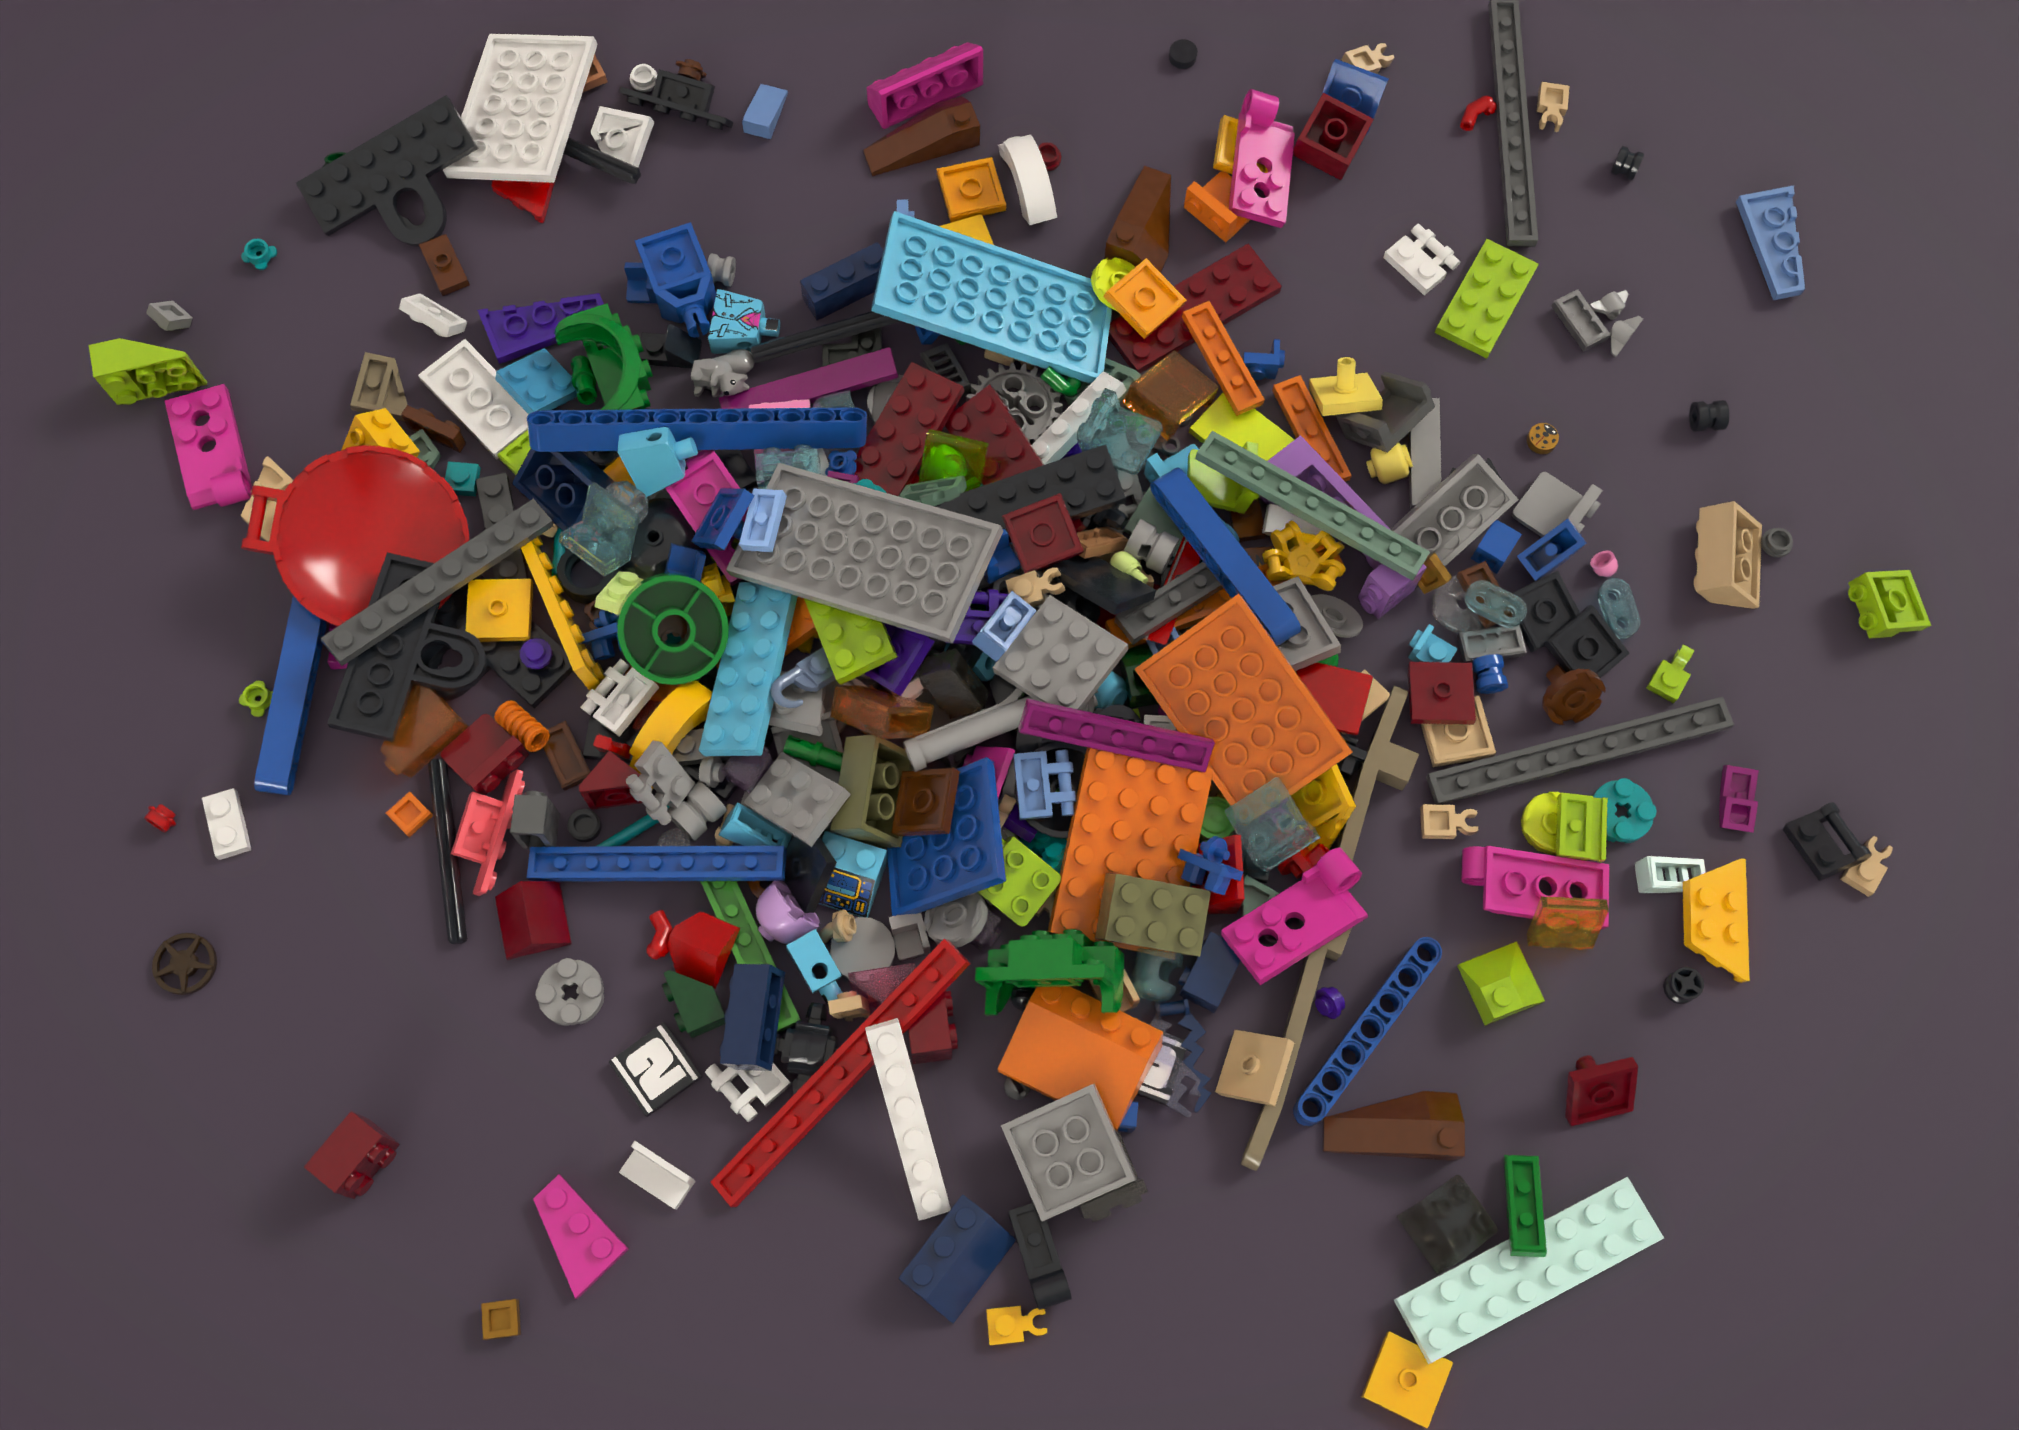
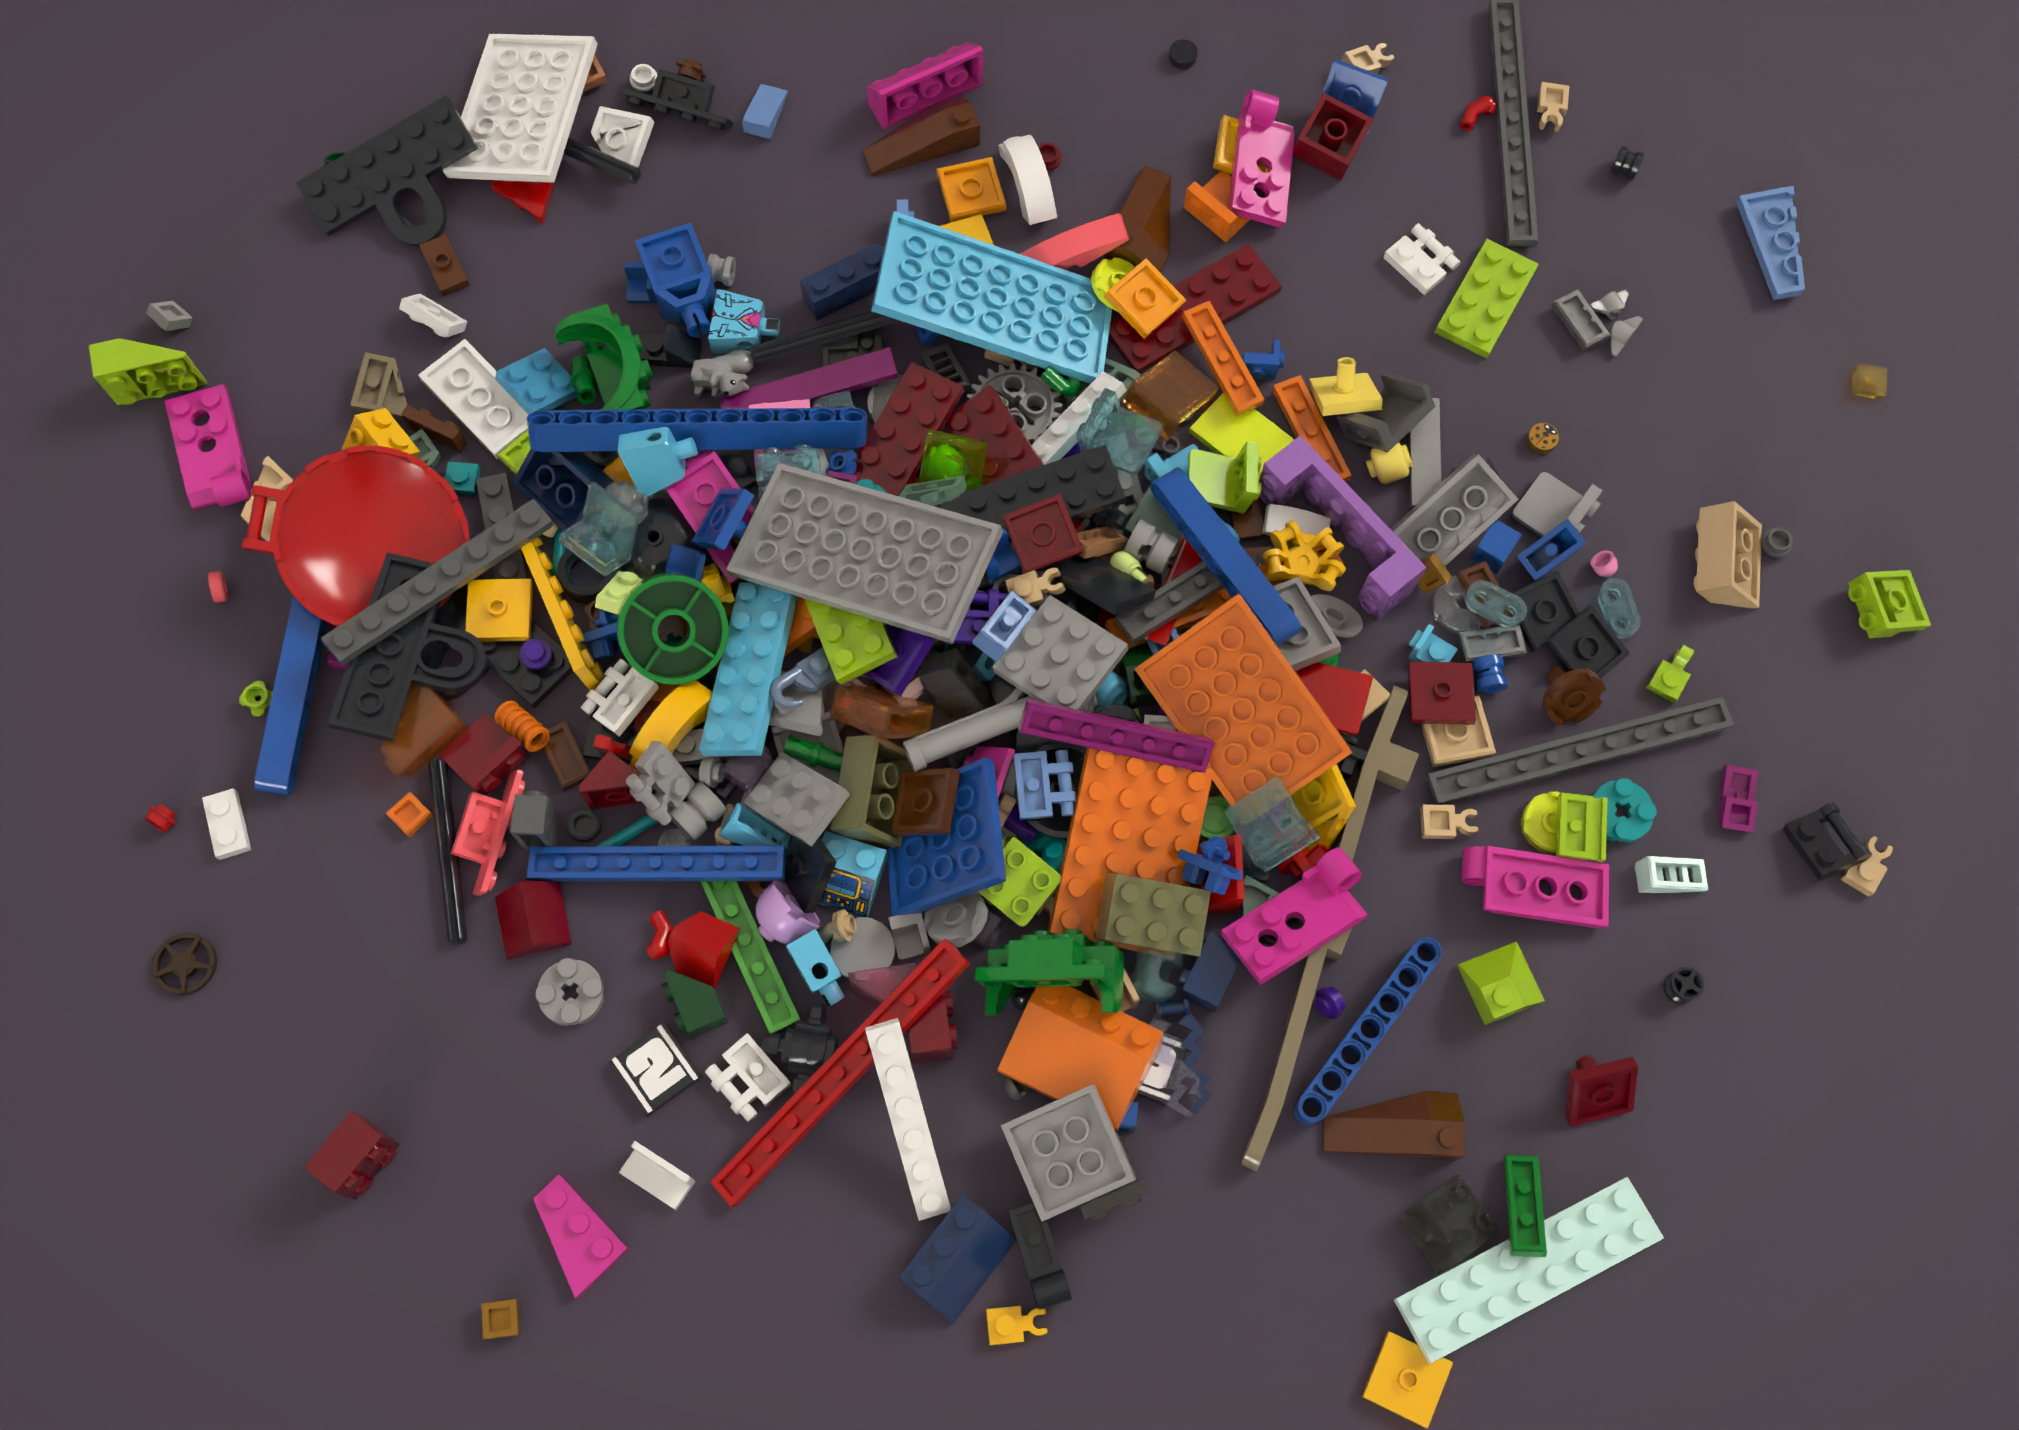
teal plate [241,238,277,270] -> none
dark purple wing [477,293,604,364] -> none
dark blue brick [720,964,785,1071] -> none
light blue plate [739,488,787,553] -> none
tan plate [828,991,870,1021] -> none
sand green plate [1195,431,1430,581] -> none
tan plate [1215,1030,1294,1106] -> none
clear yellow plate [1527,896,1609,950] -> none
yellow wing [1683,858,1750,983] -> none
black wheel [1689,400,1730,432] -> none
none -> coral tile [208,571,229,603]
none -> coral slope [1020,213,1129,270]
none -> clear yellow plate [1852,363,1888,400]

